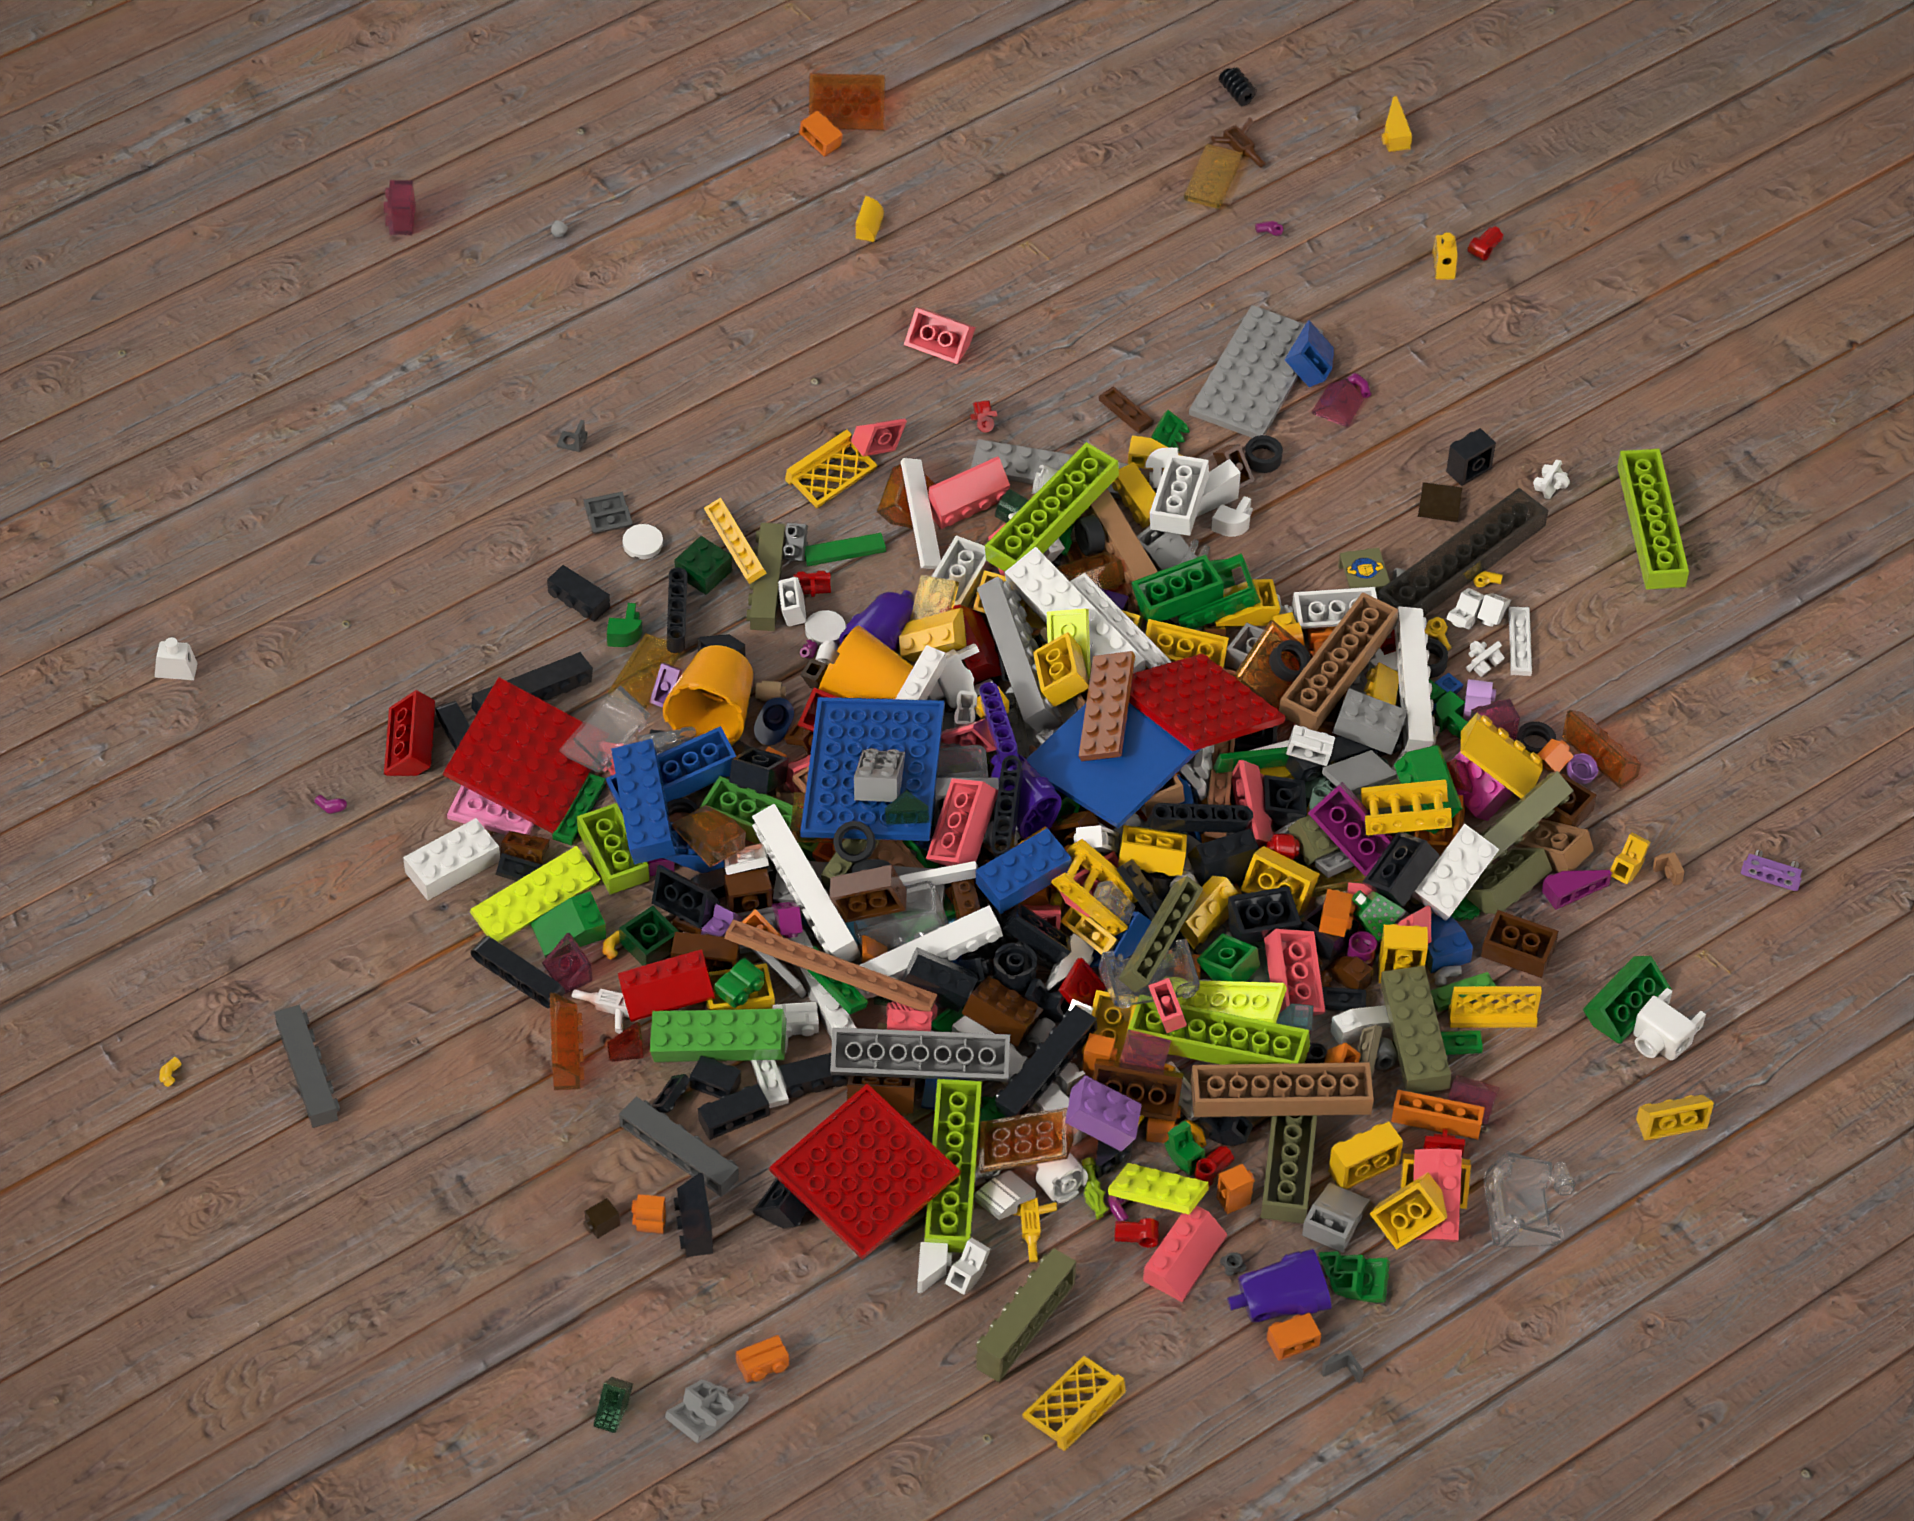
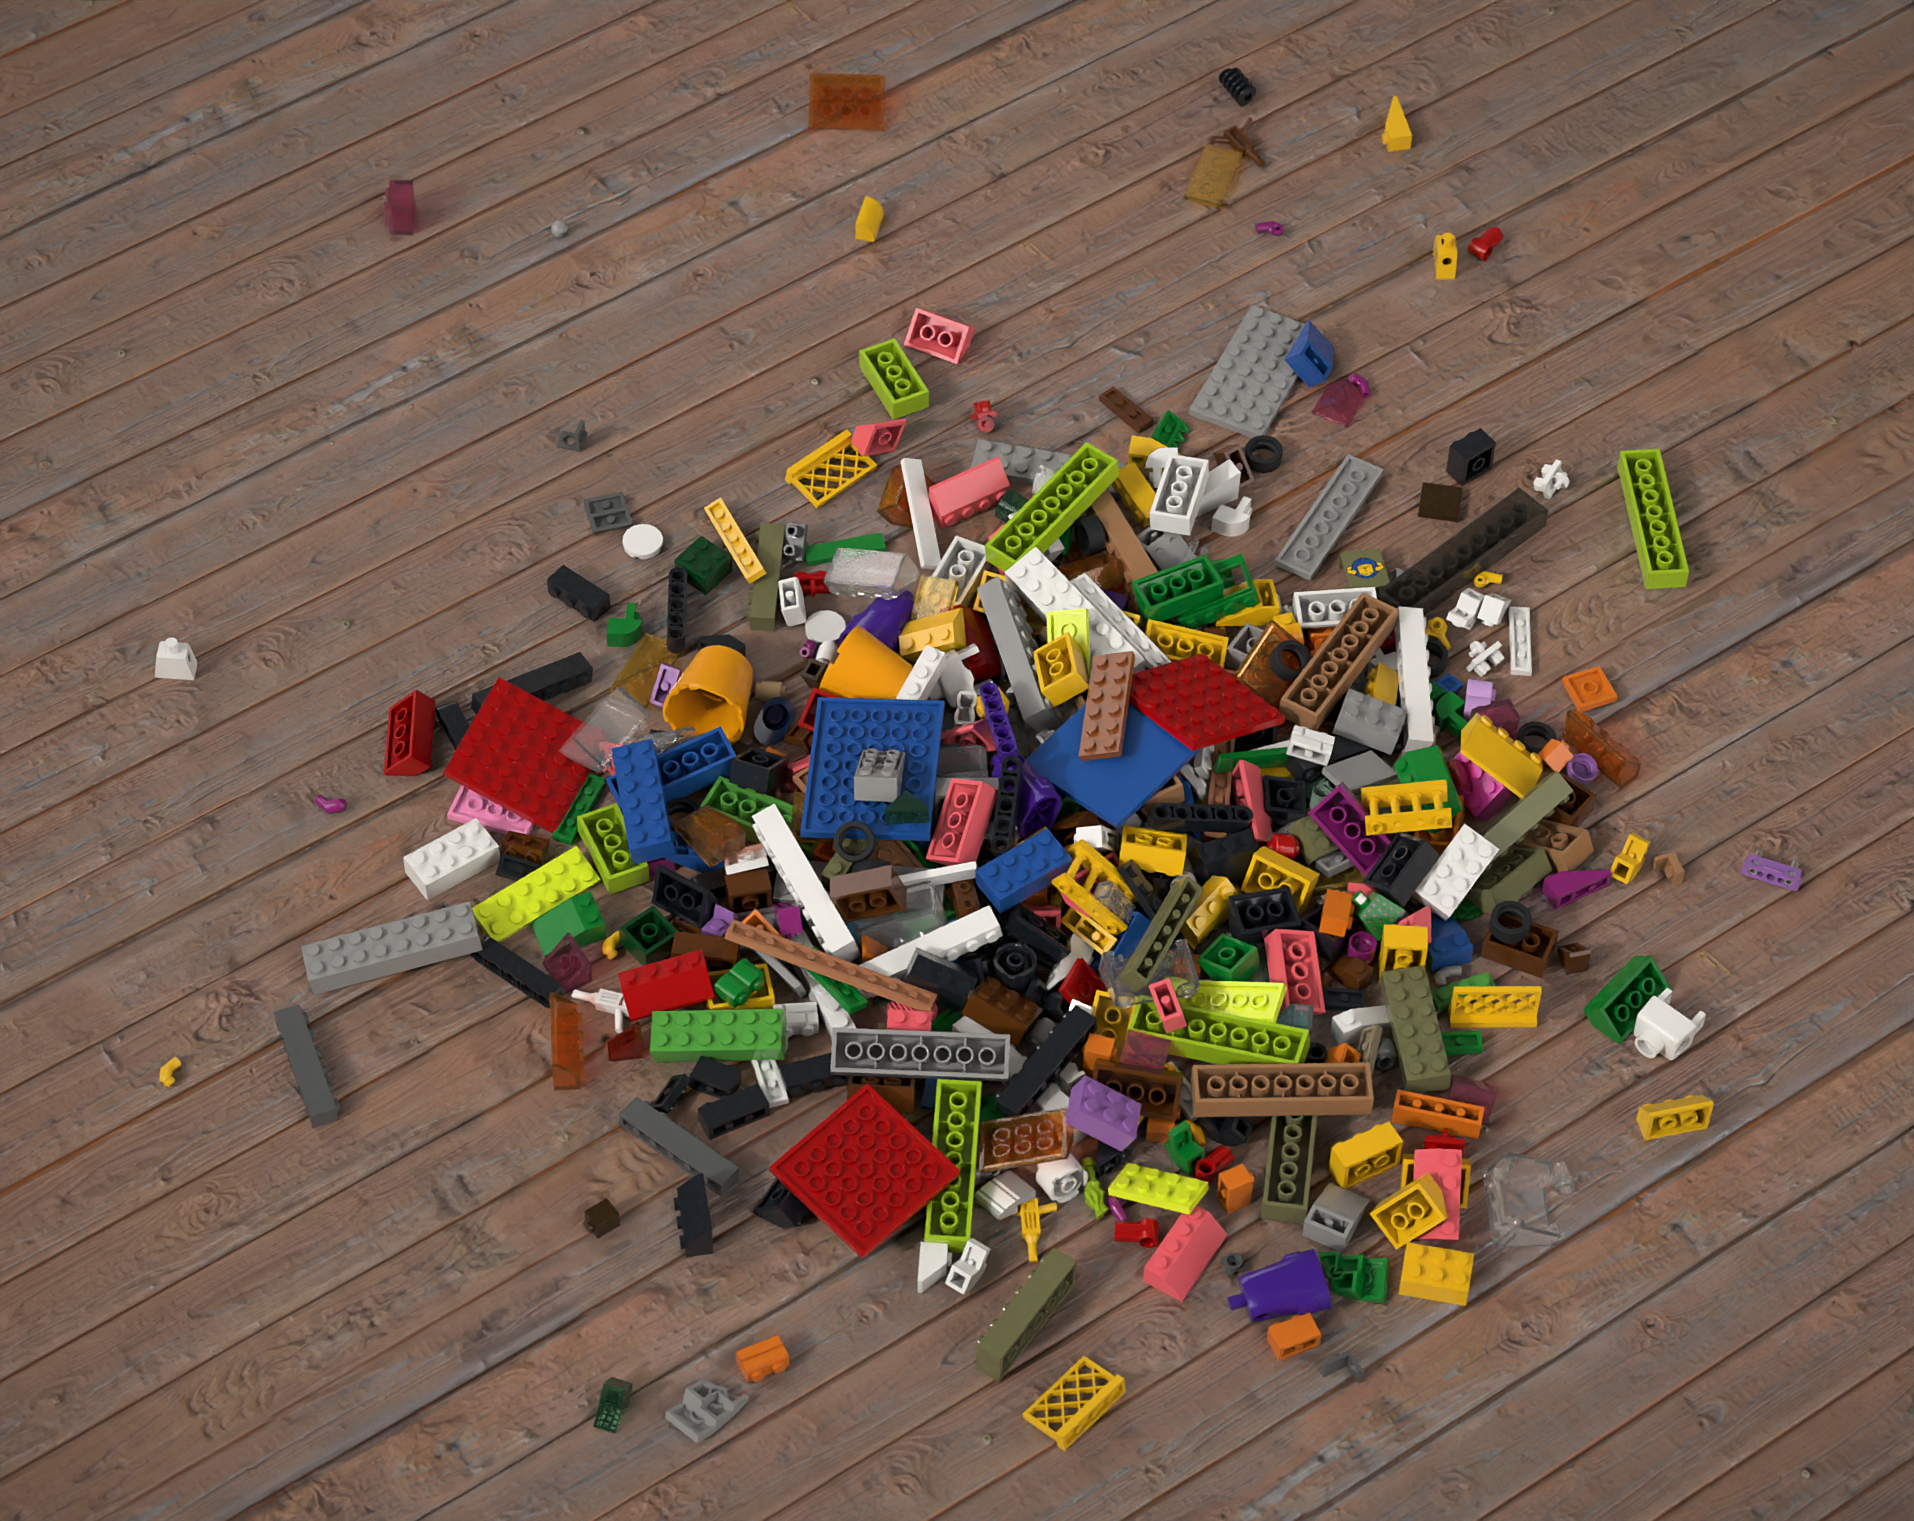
orange brick [632,1194,666,1234] -> none
orange brick [799,111,843,157] -> none
none -> light grey brick [301,901,483,995]
none -> clear windscreen [823,547,920,600]
none -> lime brick [859,338,929,420]
none -> light grey plate [1274,454,1384,581]
none -> yellow brick [1398,1242,1474,1306]
none -> black tyre [1489,901,1532,943]
none -> reddish brown slope [1556,942,1591,975]
none -> orange plate [1562,666,1618,713]

